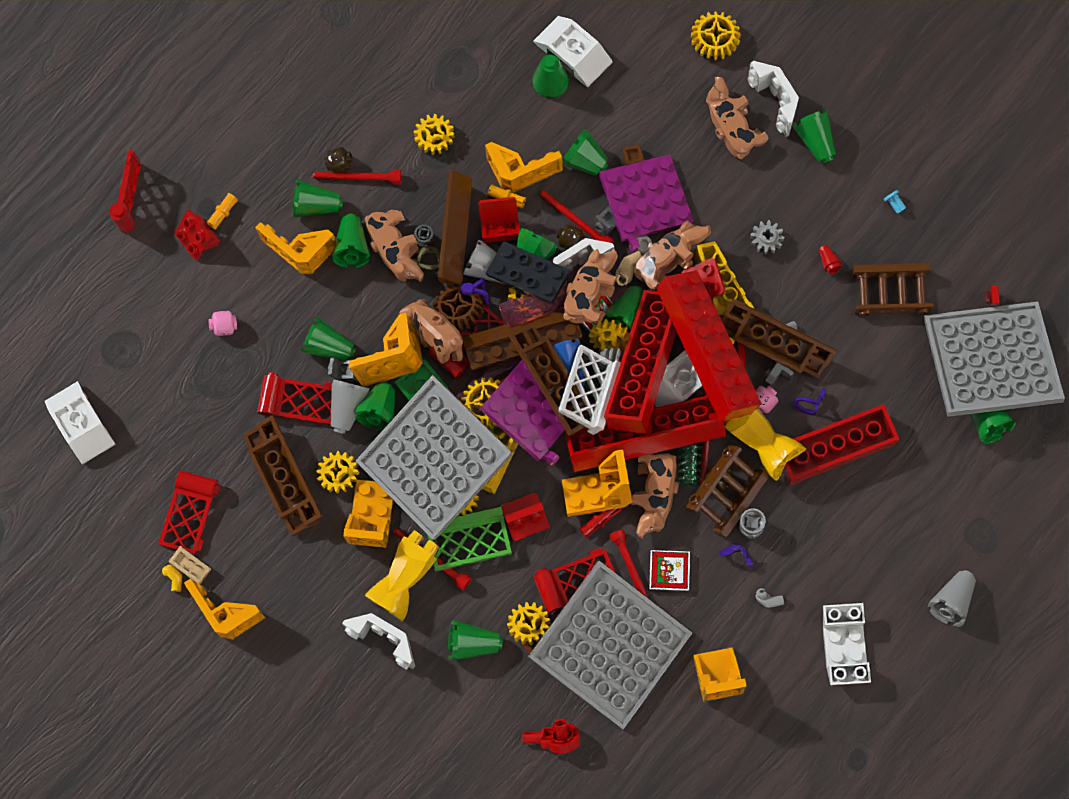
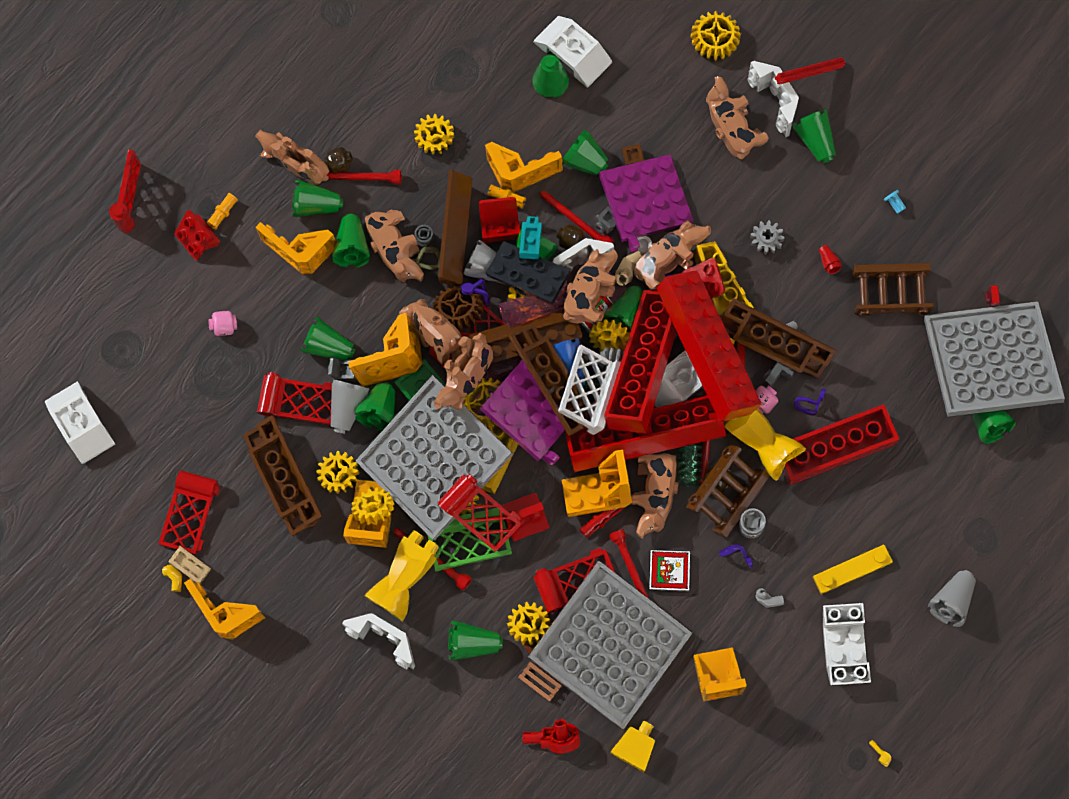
none -> nougat animal [255,130,329,185]
none -> yellow gear [351,488,394,525]
none -> nougat animal [434,333,493,410]
none -> red piece [437,473,522,552]
none -> nougat tile [518,662,562,702]
none -> teal hinge [519,216,542,259]
none -> yellow torso [611,721,655,773]
none -> red axle [775,57,846,84]
none -> yellow plate [813,545,893,595]
none -> yellow hand [869,740,891,767]

